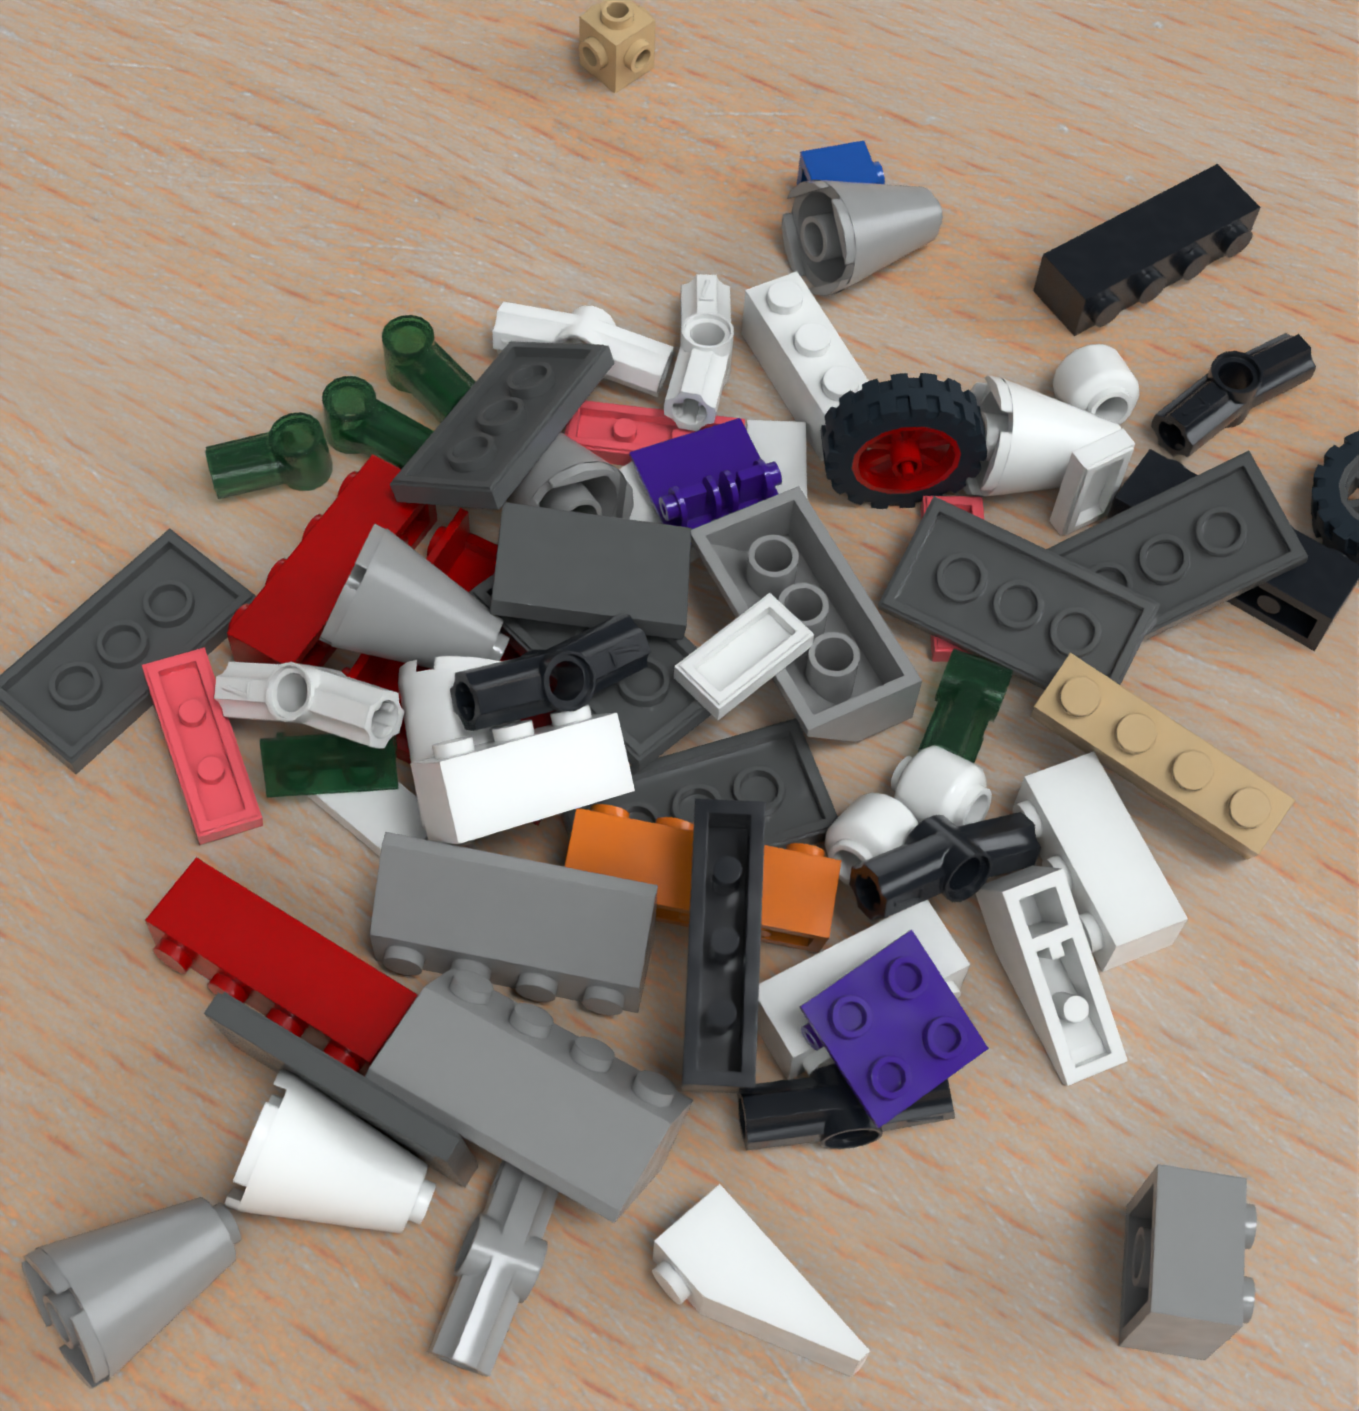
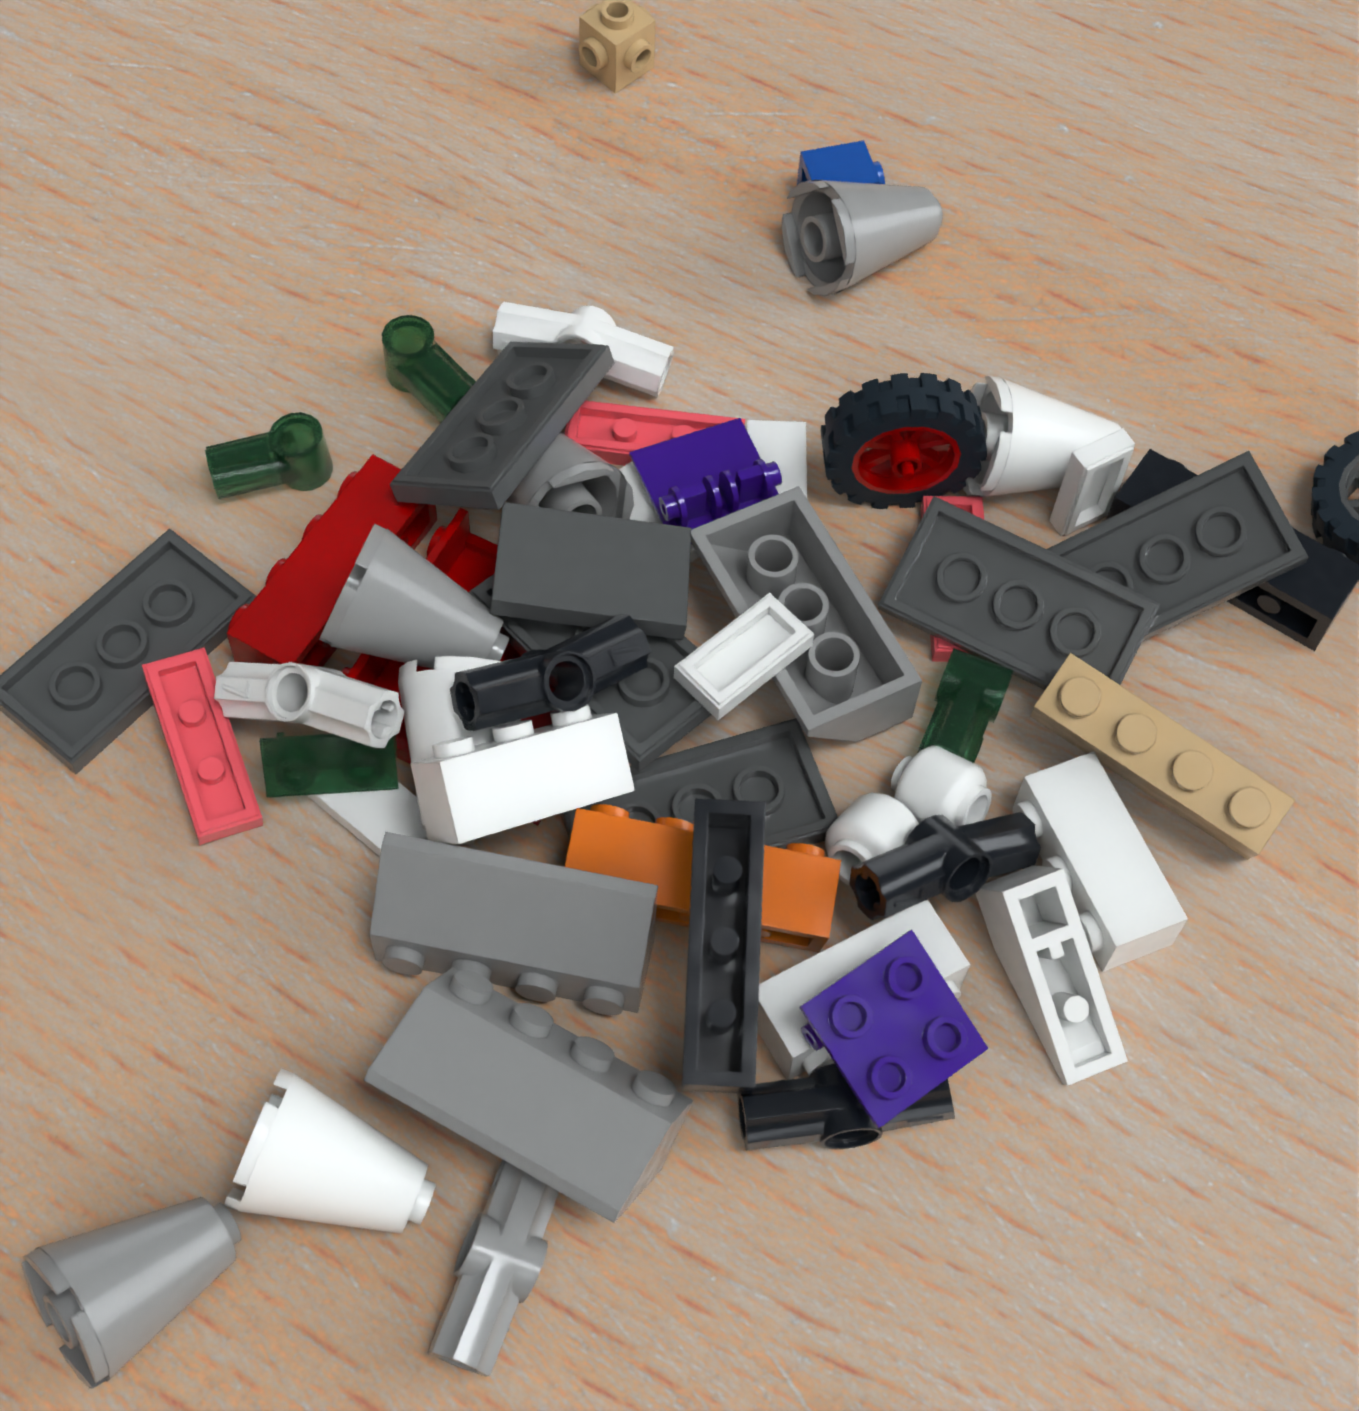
red brick [145,857,418,1077] -> none
dark grey tile [204,992,478,1188] -> none
clear green piece [322,376,434,469] -> none
white slope [652,1184,870,1377] -> none
white piece [664,274,734,431] -> none
white brick [741,271,868,461] -> none
black brick [1033,164,1261,336] -> none
white head [1053,344,1140,425] -> none
light grey brick [1119,1164,1257,1360] -> none
black piece [1151,333,1316,457] -> none

